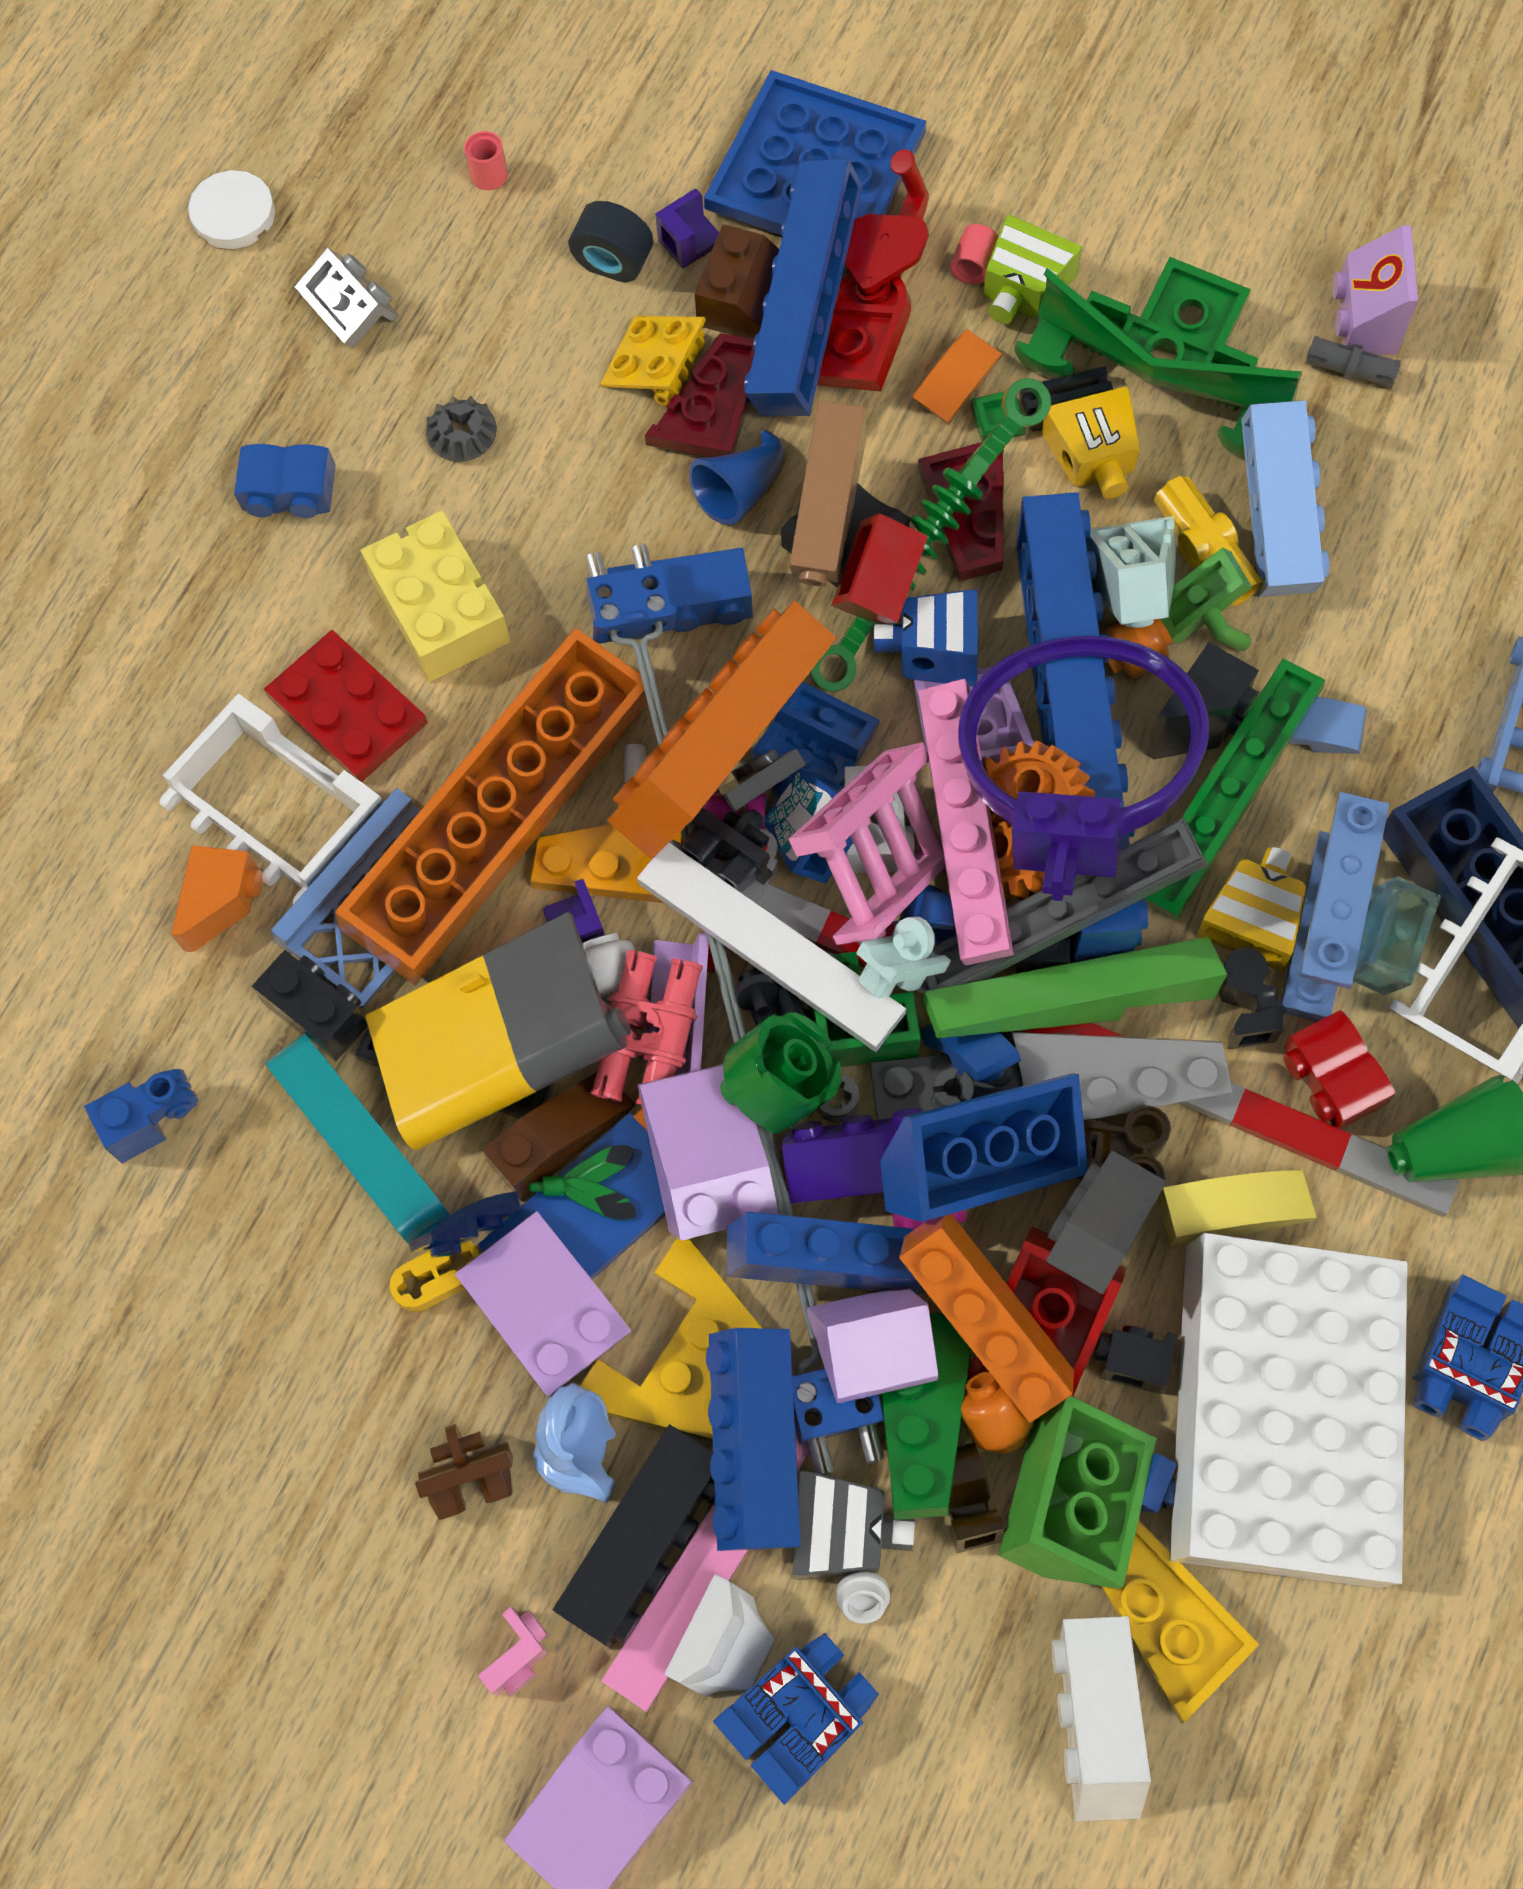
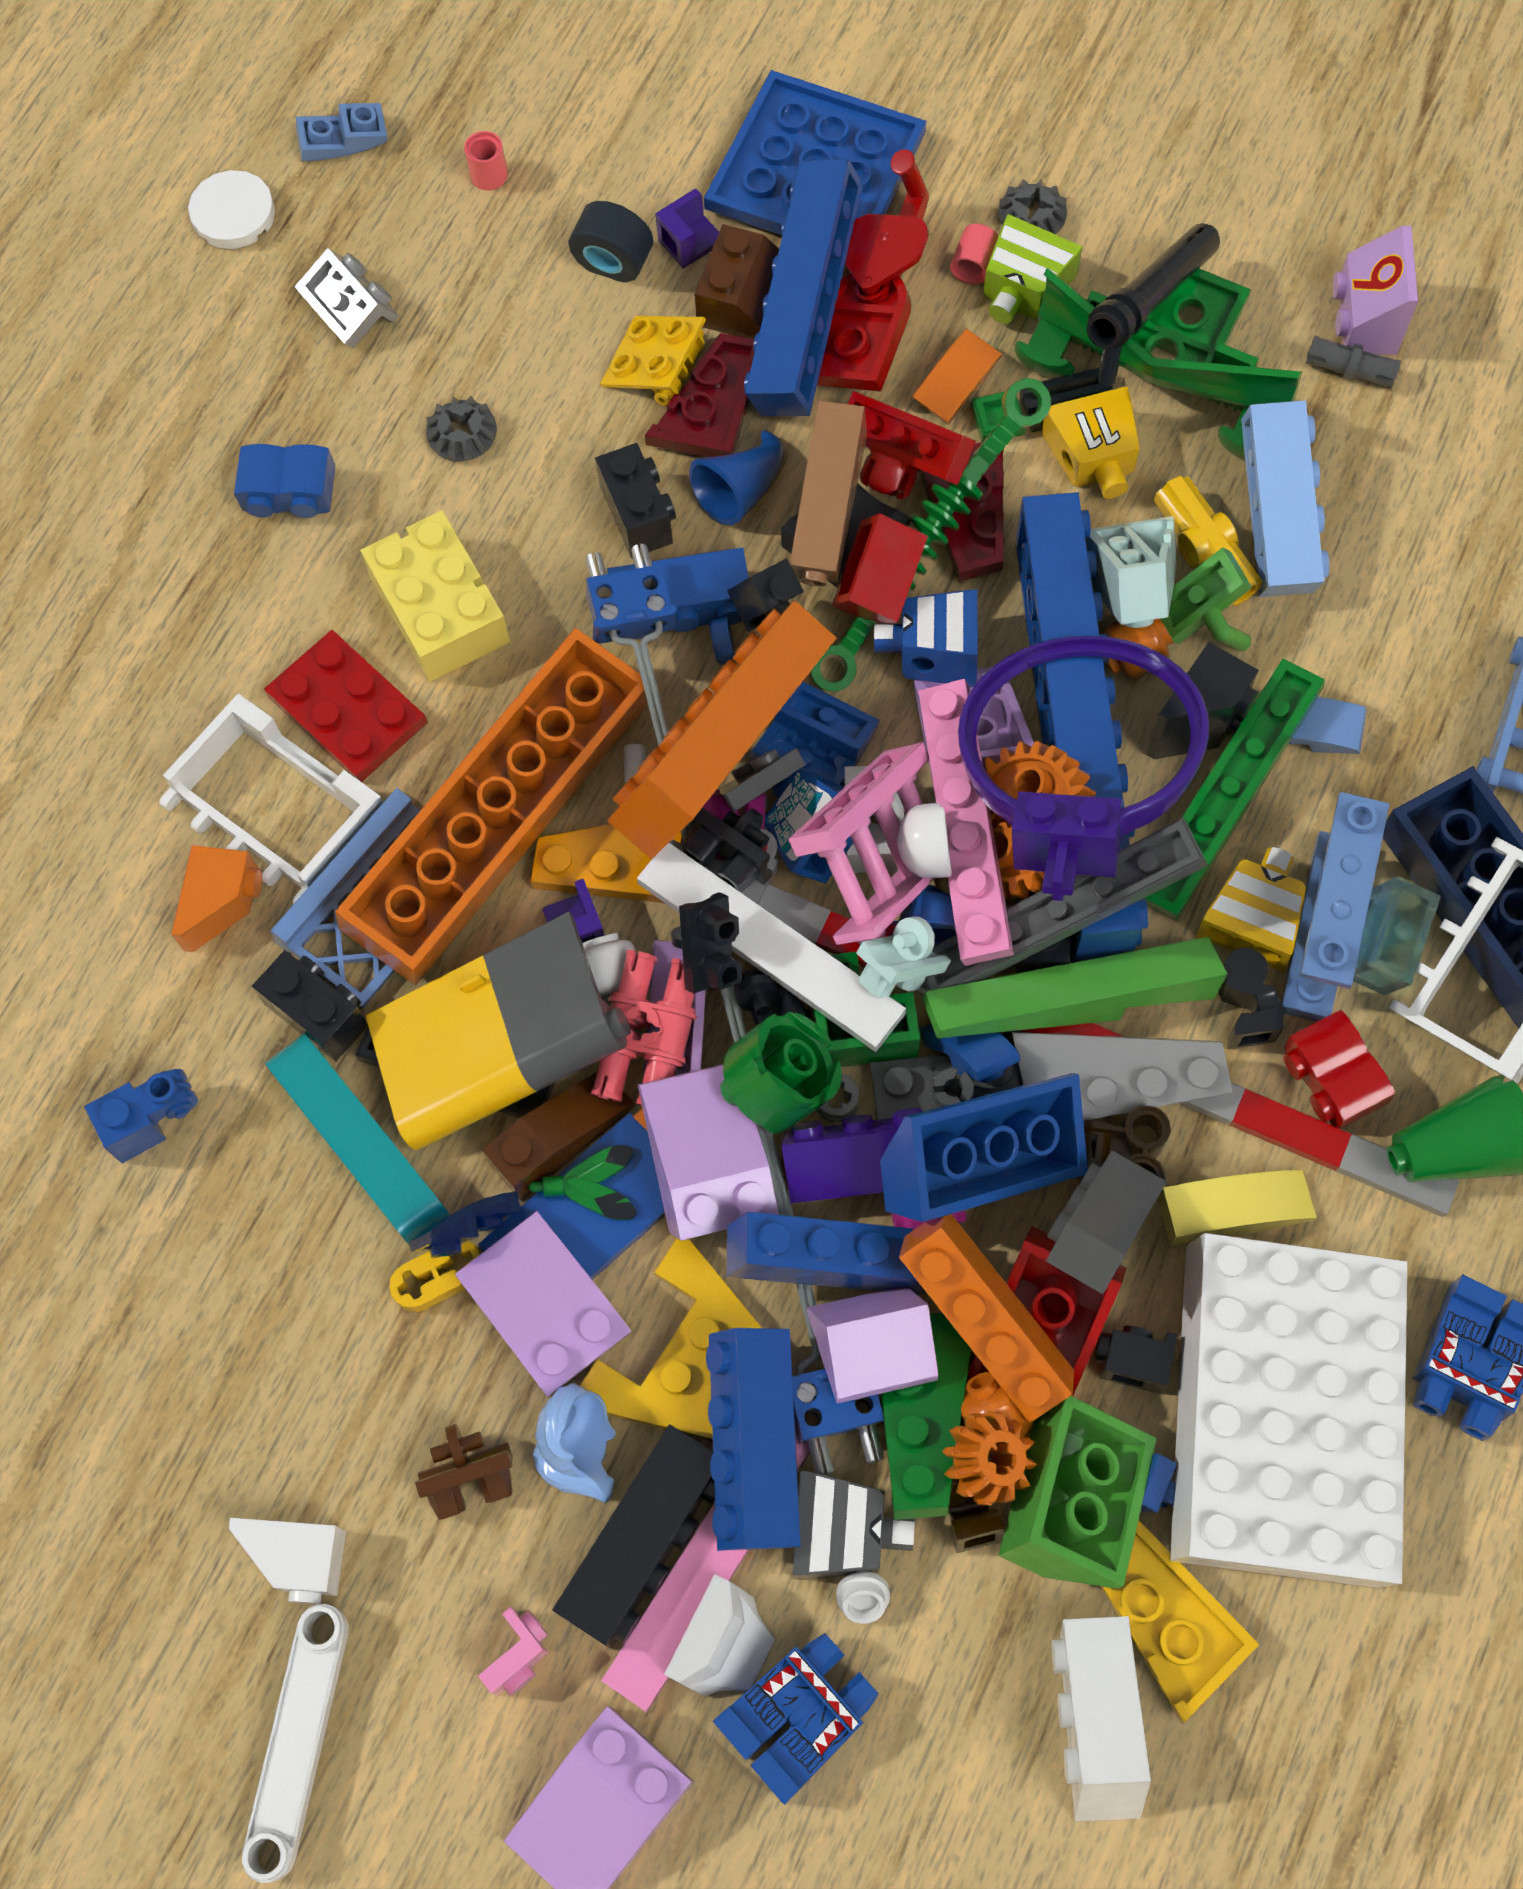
none -> white slope [229,1518,346,1605]
none -> white piece [242,1604,349,1883]
none -> medium blue slope [295,103,387,161]
none -> black brick [595,443,676,559]
none -> black hips [671,892,742,994]
none -> blue tile [709,617,736,665]
none -> black brick [727,558,804,632]
none -> red plate [848,391,976,500]
none -> white hair [897,803,952,879]
none -> orange gear [942,1411,1038,1505]
none -> dark grey gear [998,179,1067,234]
none -> black cylinder [1086,223,1220,385]

